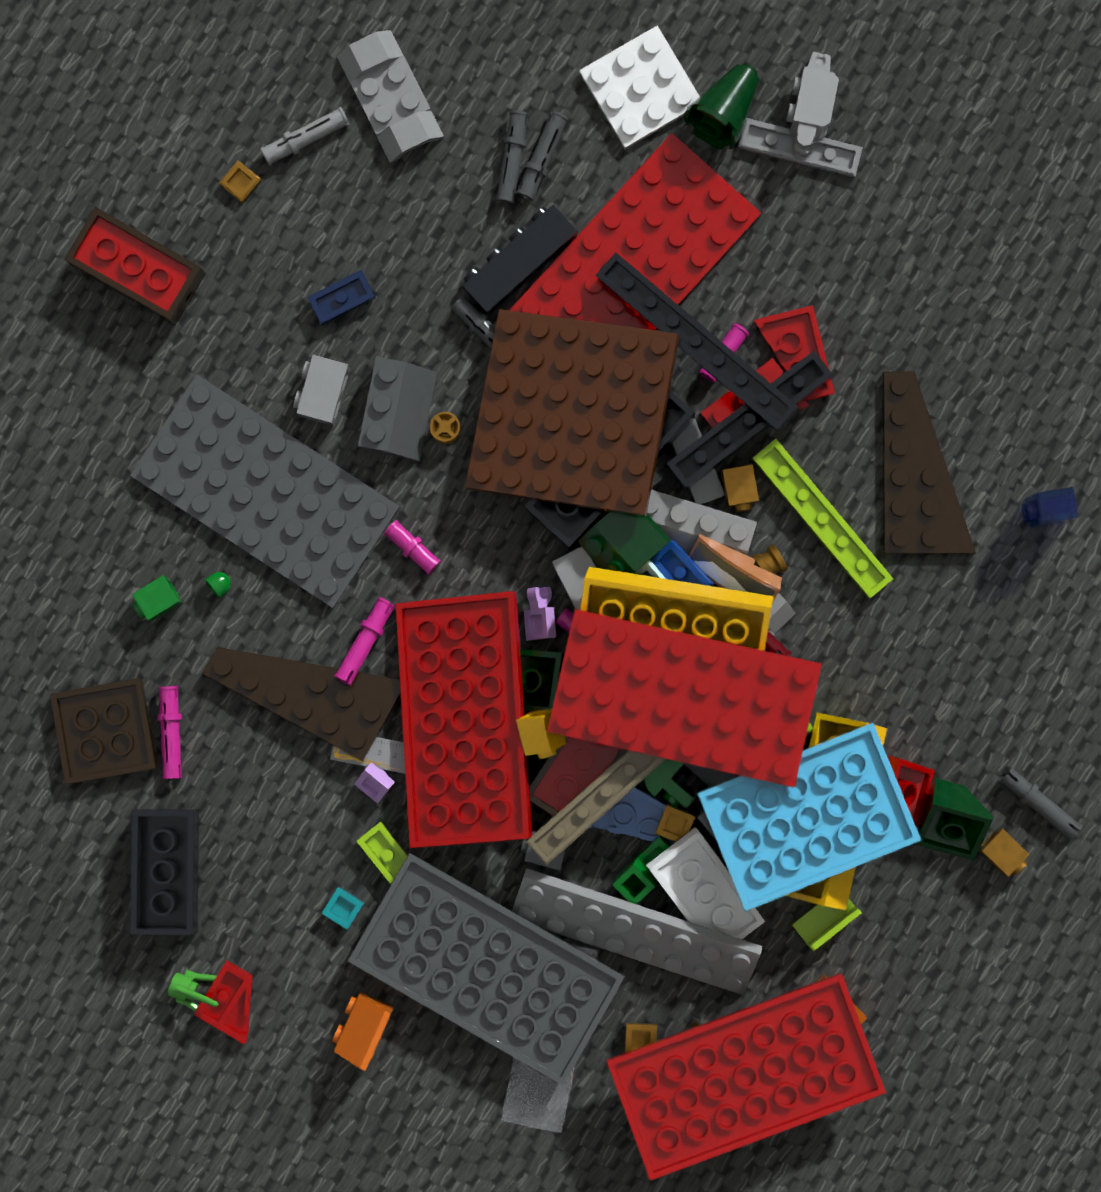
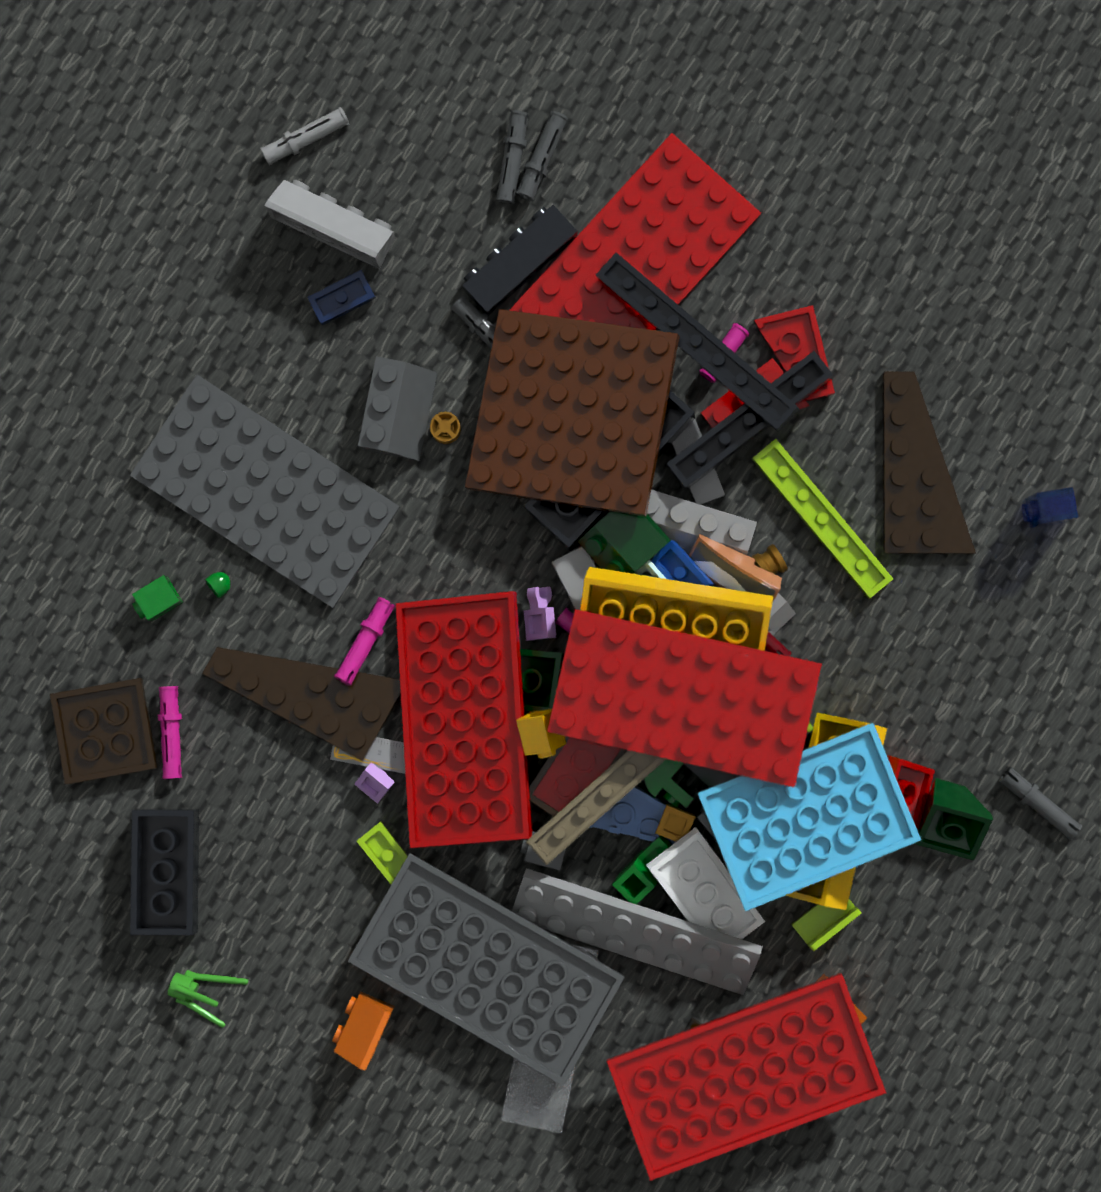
red brick [64,207,206,326] -> none
red wing [193,960,253,1045] -> none
pearl gold tile [219,160,262,203] -> none
light grey brick [293,355,350,426] -> none
teal plate [322,887,364,930] -> none
light grey piece [337,30,444,164] -> none
dark pink pin [384,520,441,575] -> none
white plate [579,26,700,149] -> none
pearl gold plate [625,1023,657,1053] -> none
dark green cone [683,64,760,149] -> none
pearl gold brick [721,464,759,512] -> none
light grey tile [738,118,863,178] -> none
light grey hinge [786,52,839,157] -> none
pearl gold brick [979,828,1030,877] -> none
none -> light grey slope [265,180,395,269]

